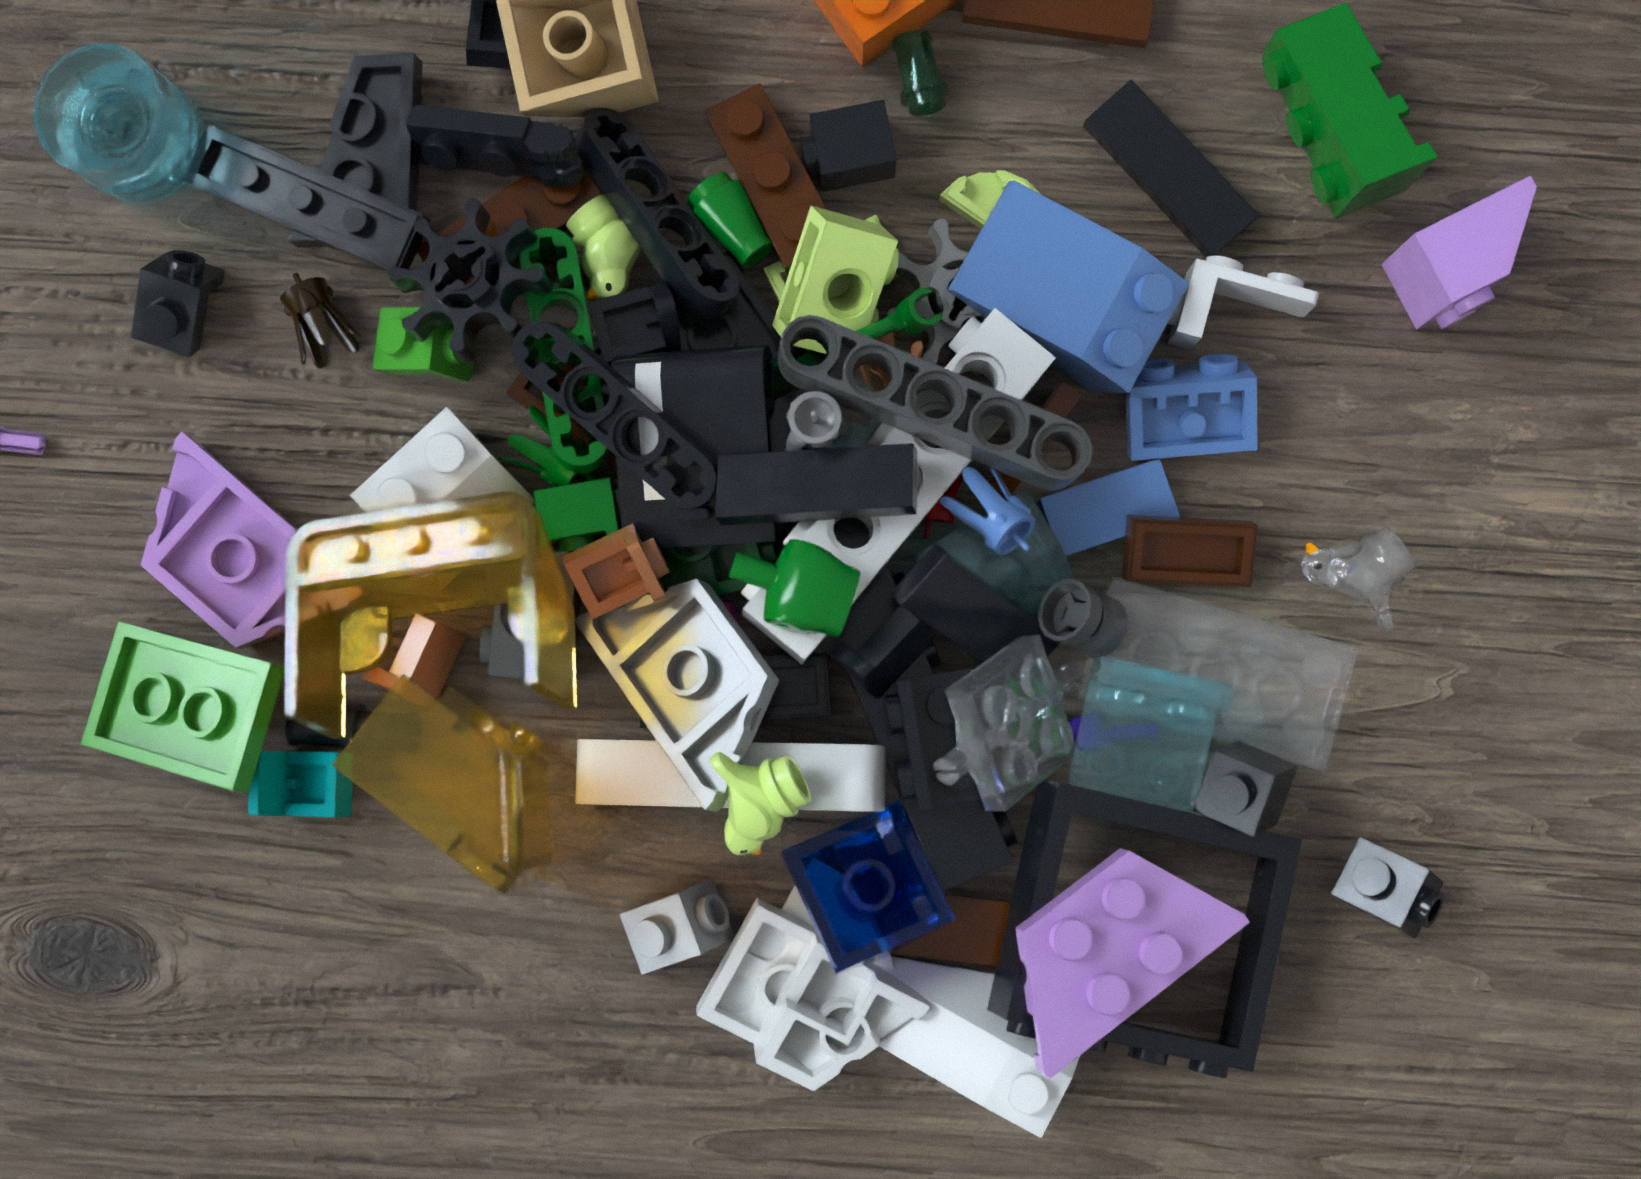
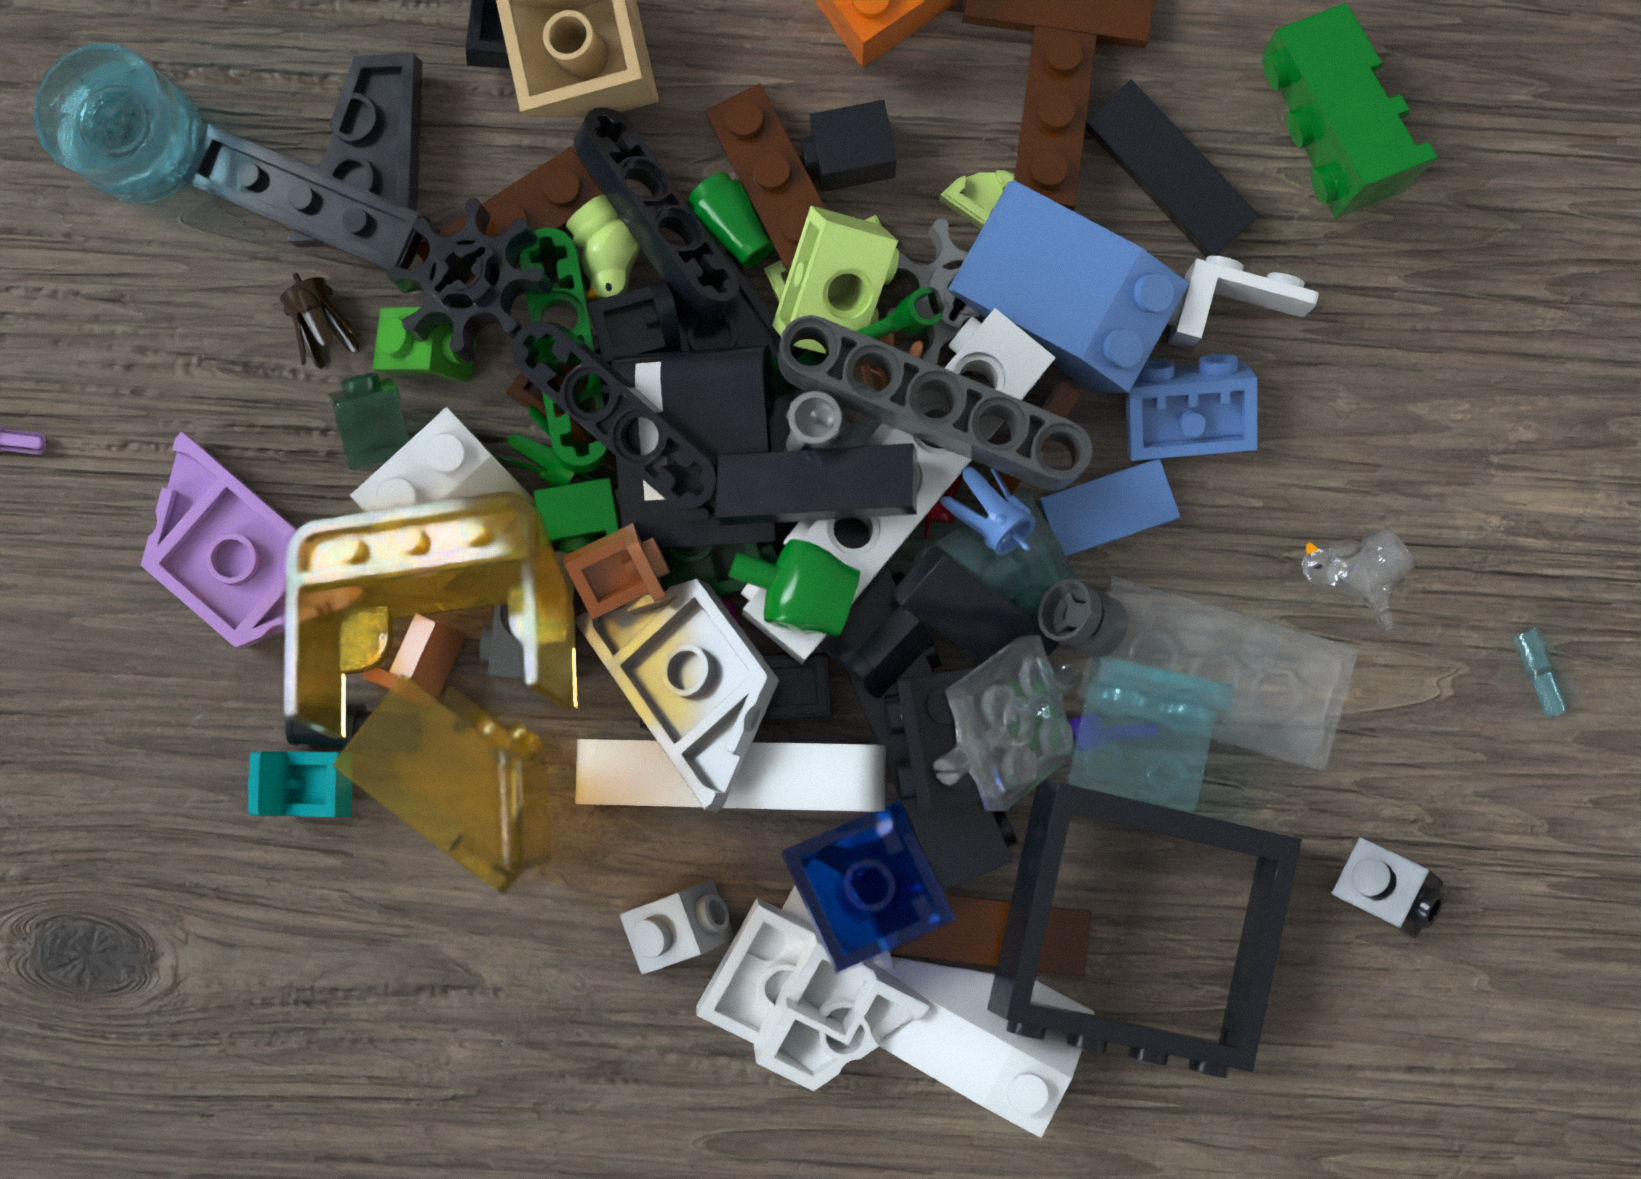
plate [81,621,286,793] -> none
black bracket [131,250,225,357] -> none
black hinge [405,105,587,189] -> none
yellowish green animal [710,751,811,855] -> none
clear green pin [892,30,949,116] -> none
lavender wing [1015,848,1250,1079] -> none
reddish brown tile [1122,515,1258,587] -> none
black brick [1193,741,1298,837] -> none
lavender slope [1381,176,1537,330] -> none
none -> clear green bracket [328,372,409,470]
none -> reddish brown plate [1013,26,1097,211]
none -> clear light blue pin [1511,627,1567,717]

